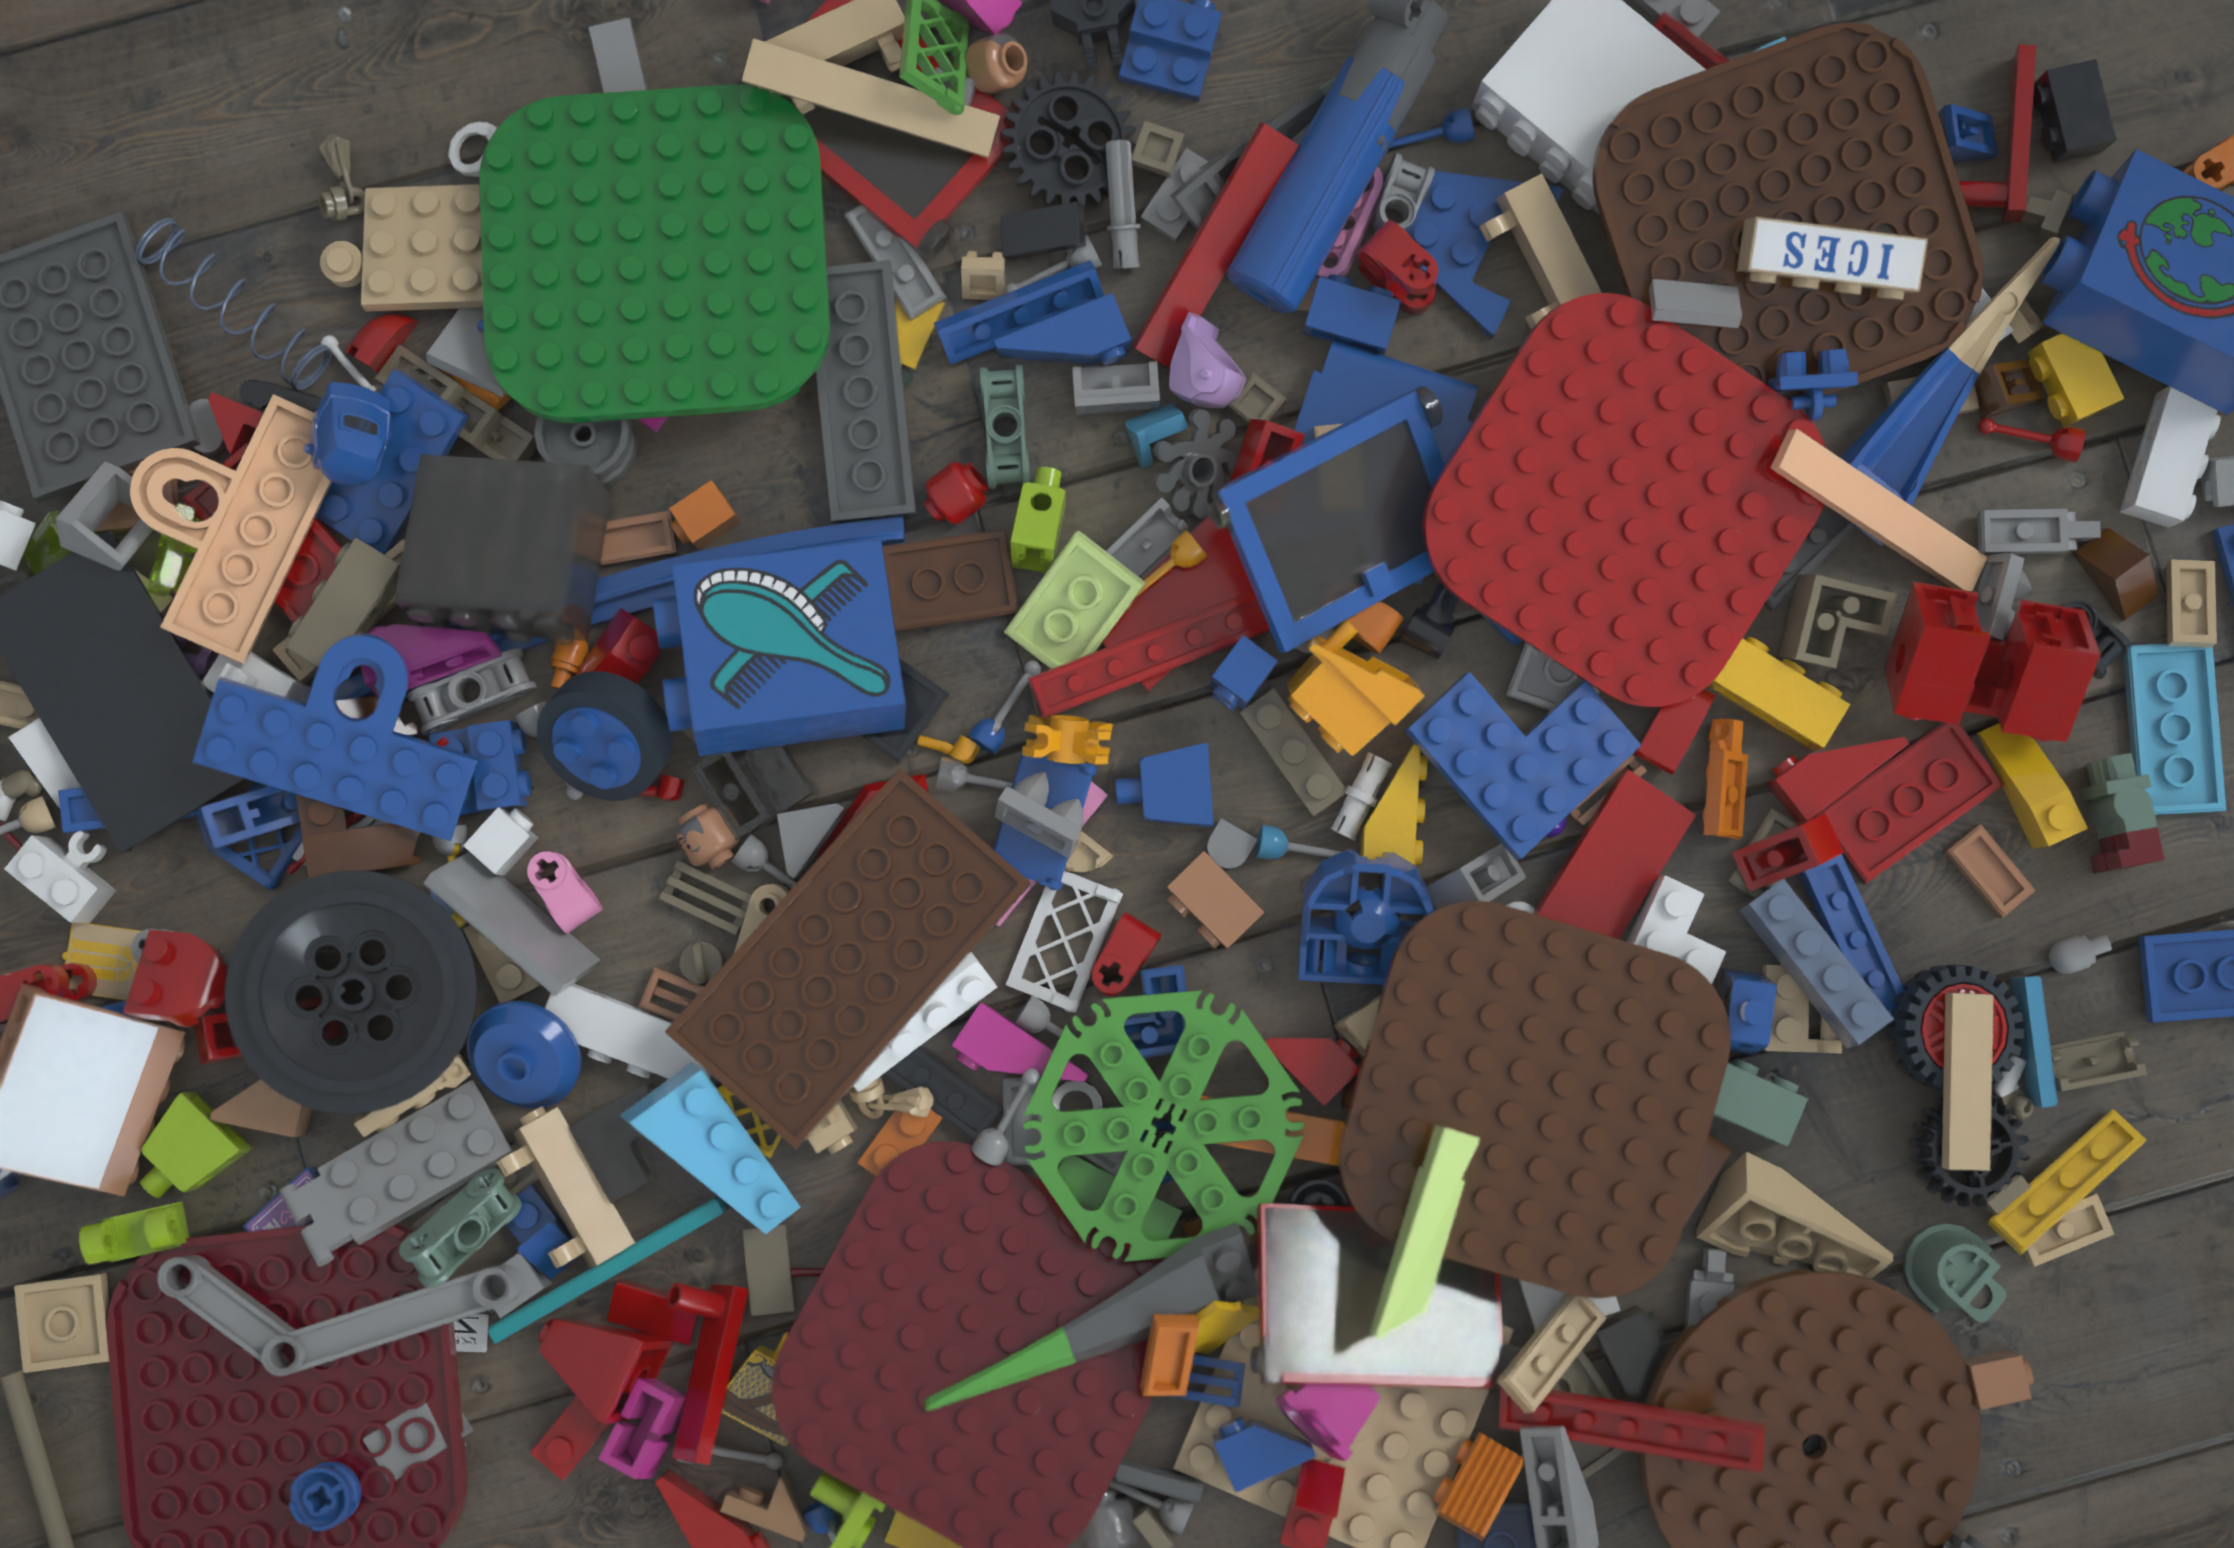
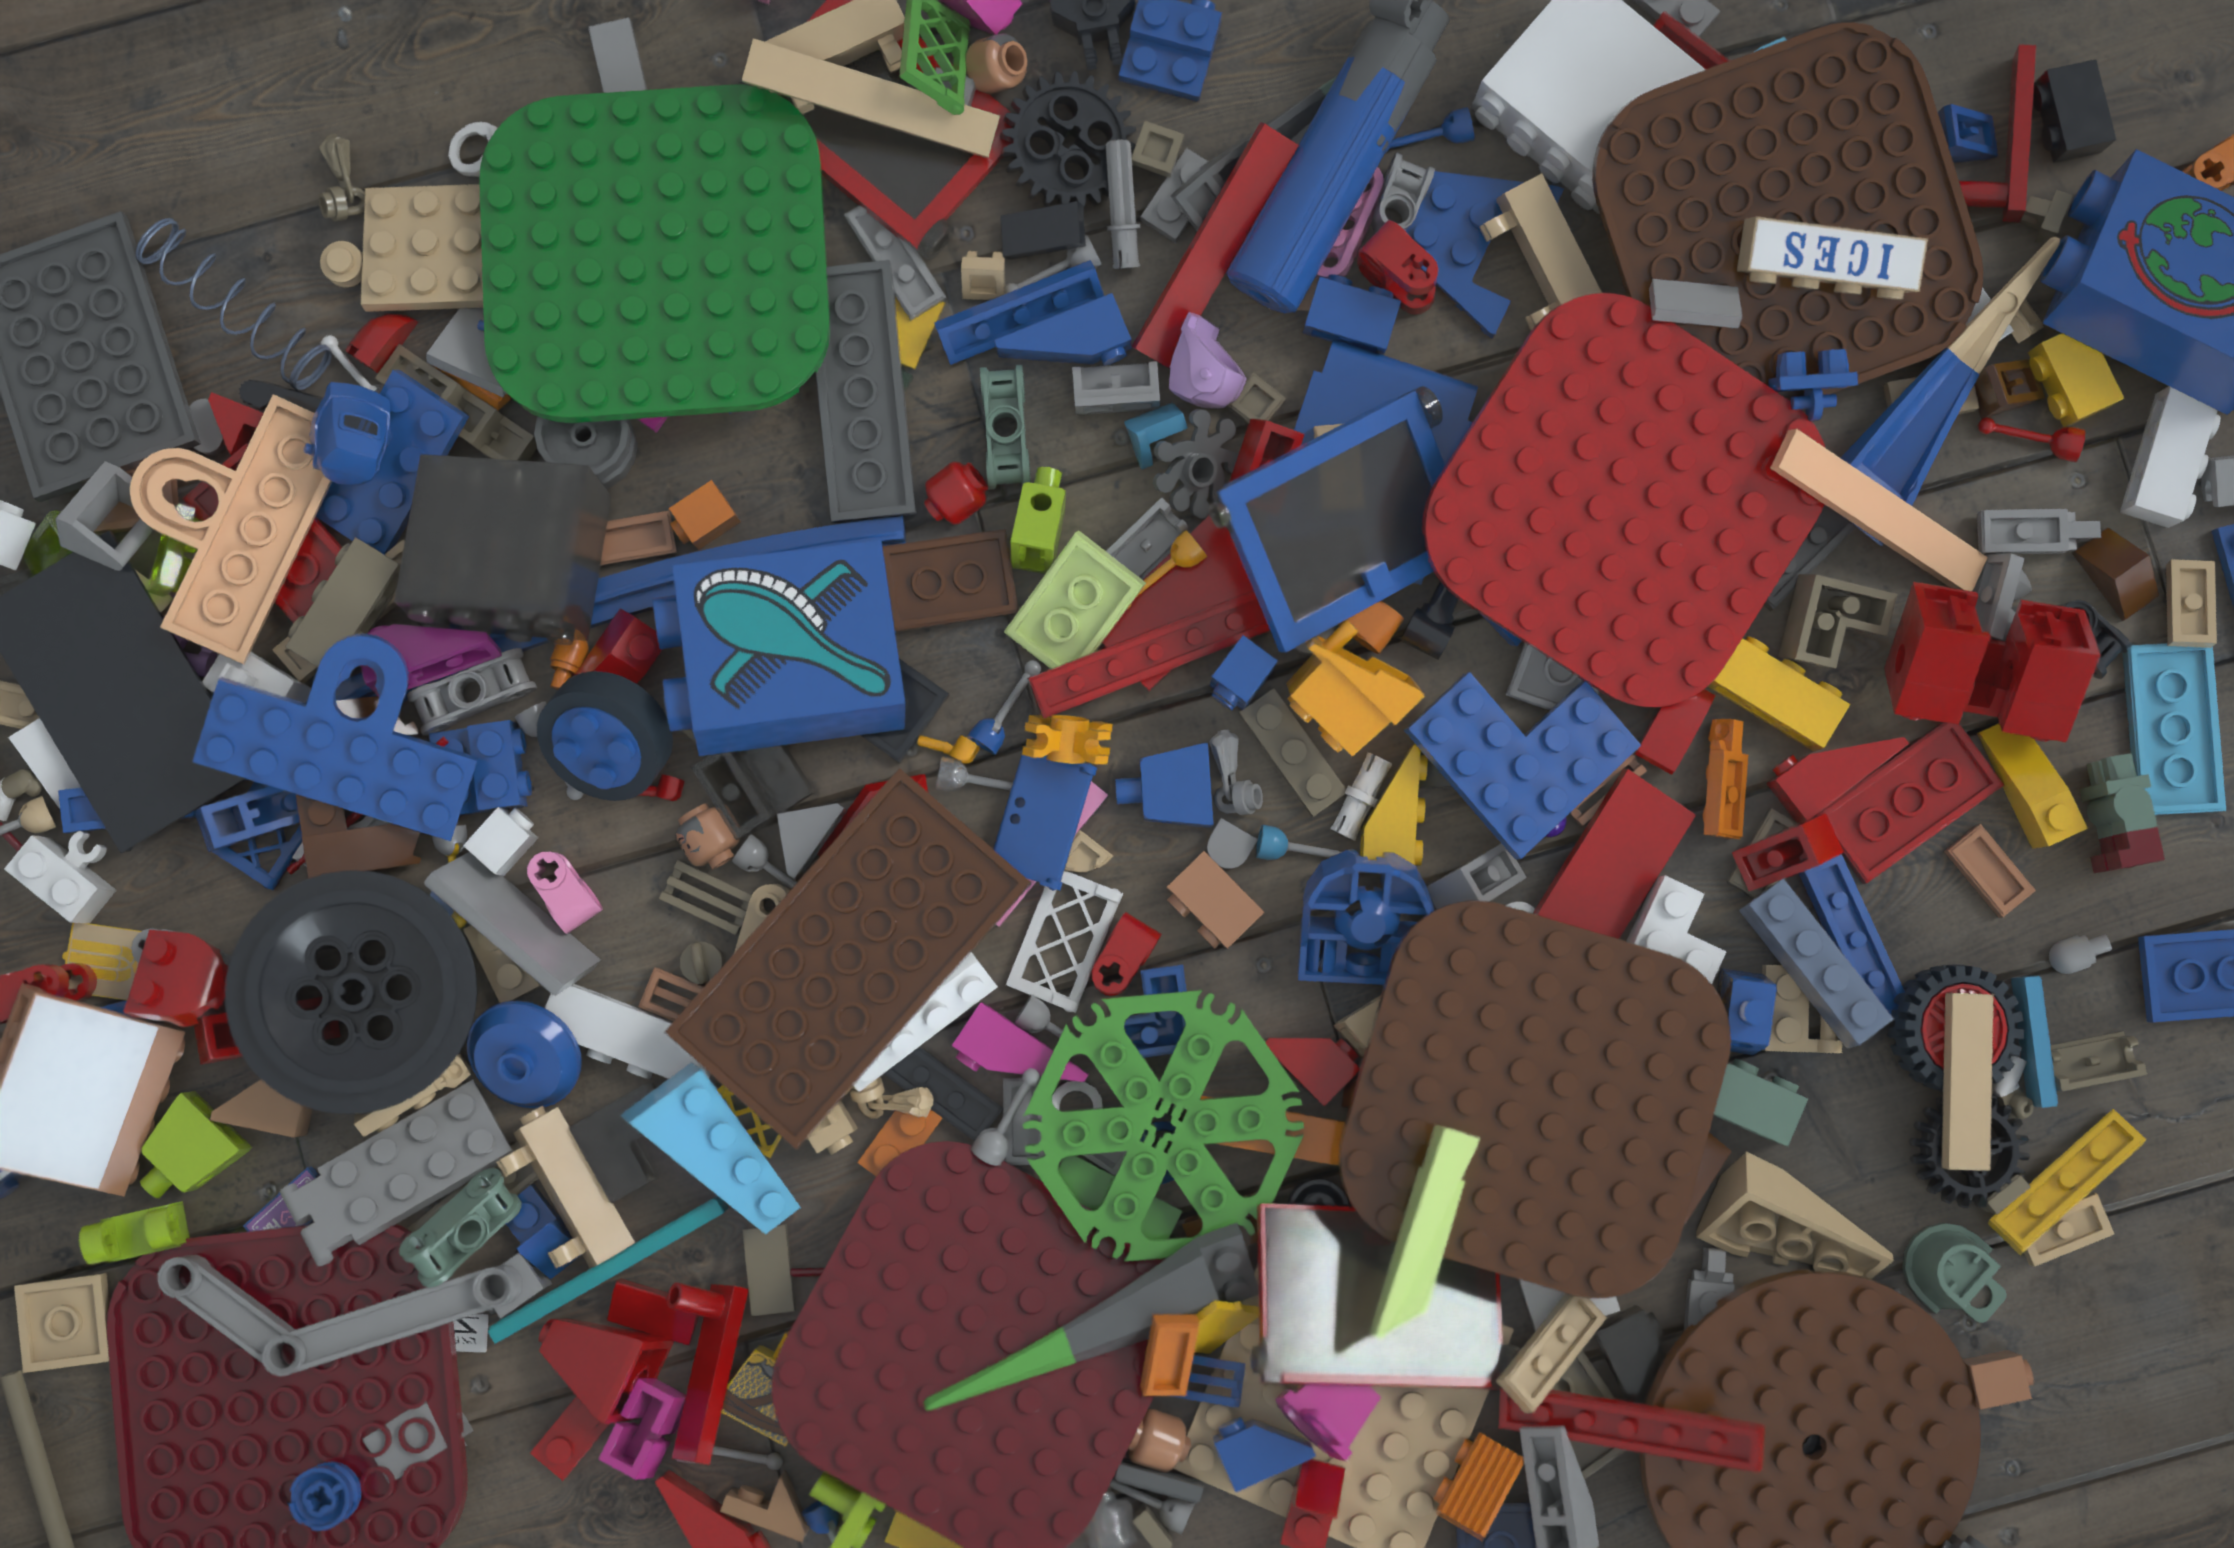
light grey tile [995,772,1083,859] -> none
none -> nougat head [1127,1409,1191,1472]
none -> light grey piece [1209,730,1263,815]

